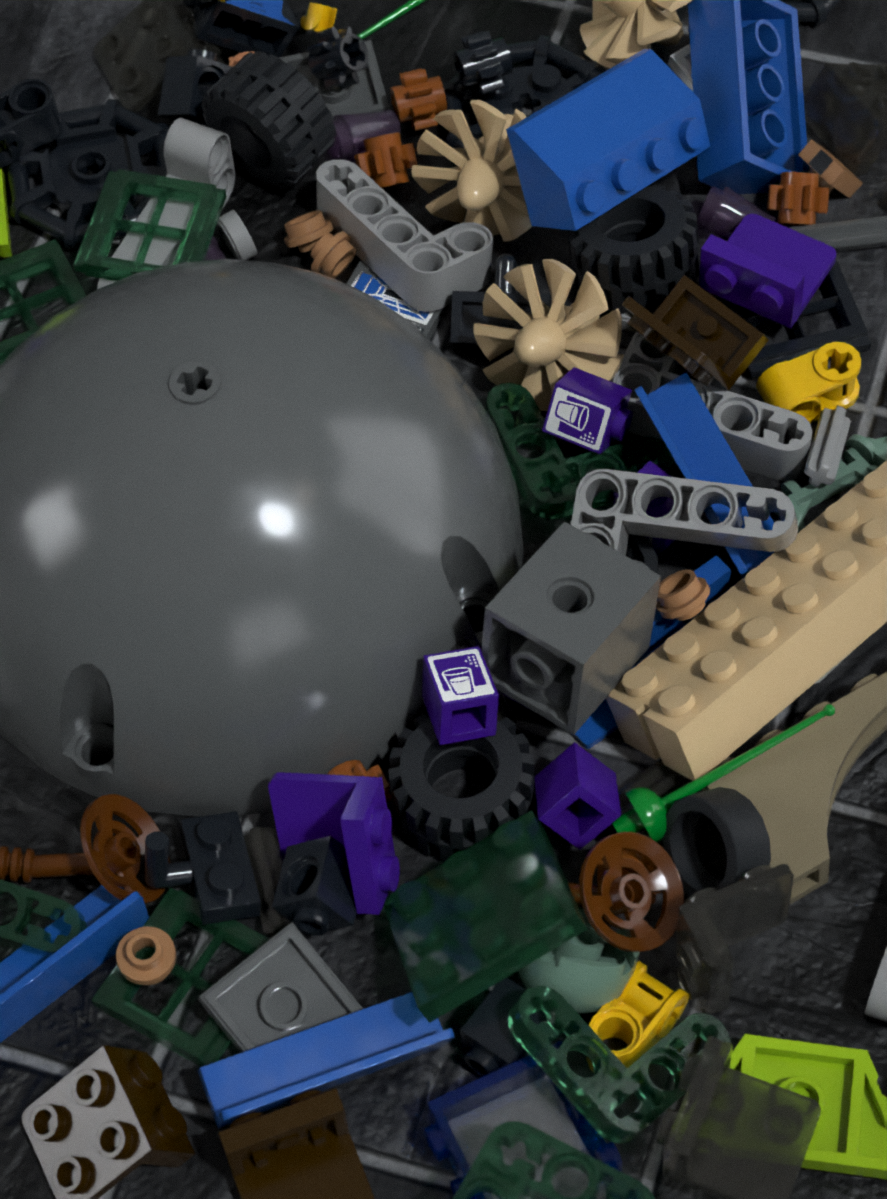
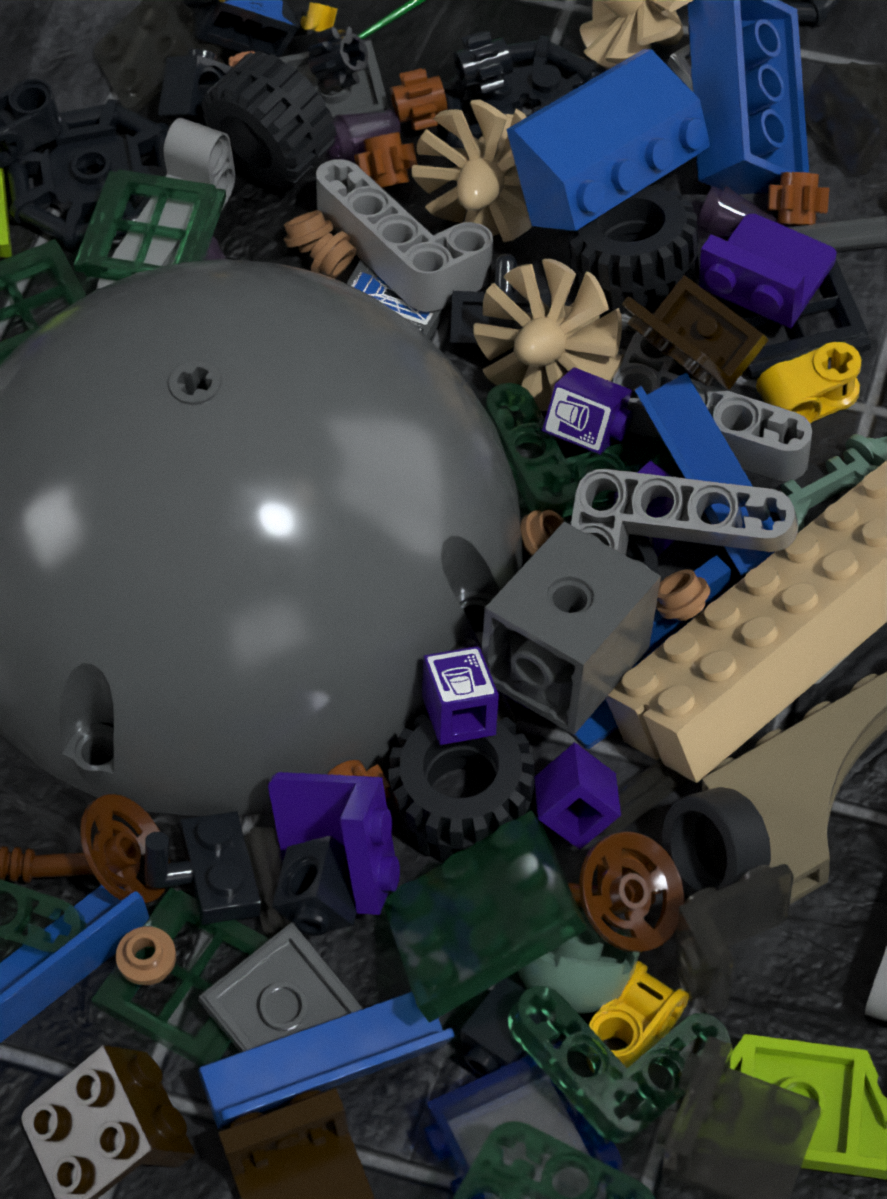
light grey tile [216,210,258,260] -> none
green sword [612,704,835,842] -> none
medium nougat plate [798,139,863,198] -> none
light grey axle [804,406,851,487] -> none
none -> medium nougat plate [520,510,564,556]

